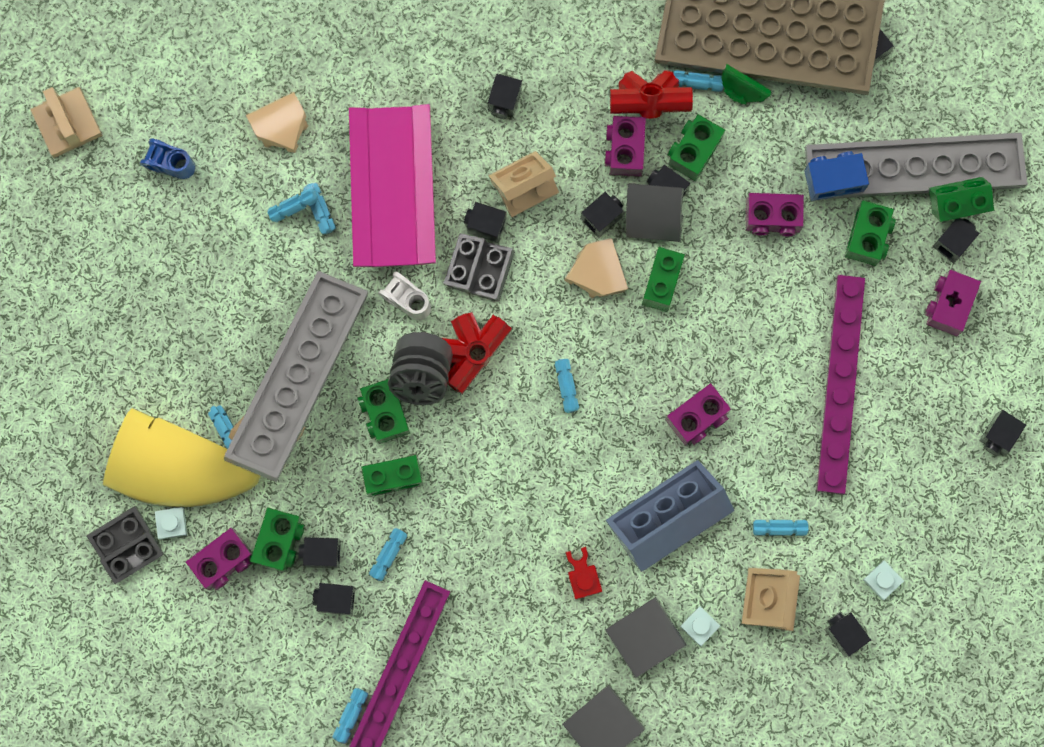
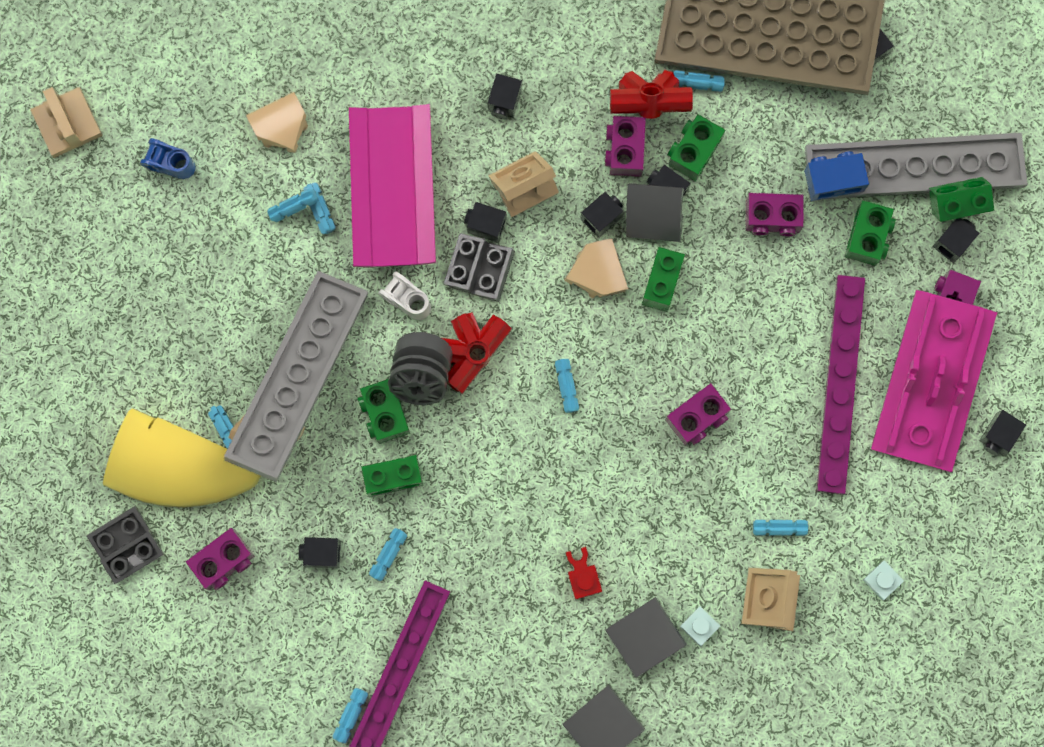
light aqua plate [155,507,188,540] -> none
green brick [250,507,305,572] -> none
black brick [312,583,356,616] -> none
sand blue slope [606,460,735,572] -> none
green tile [722,64,771,105] -> none
black brick [824,611,871,657] -> none
none -> dark pink hinge [871,290,997,472]

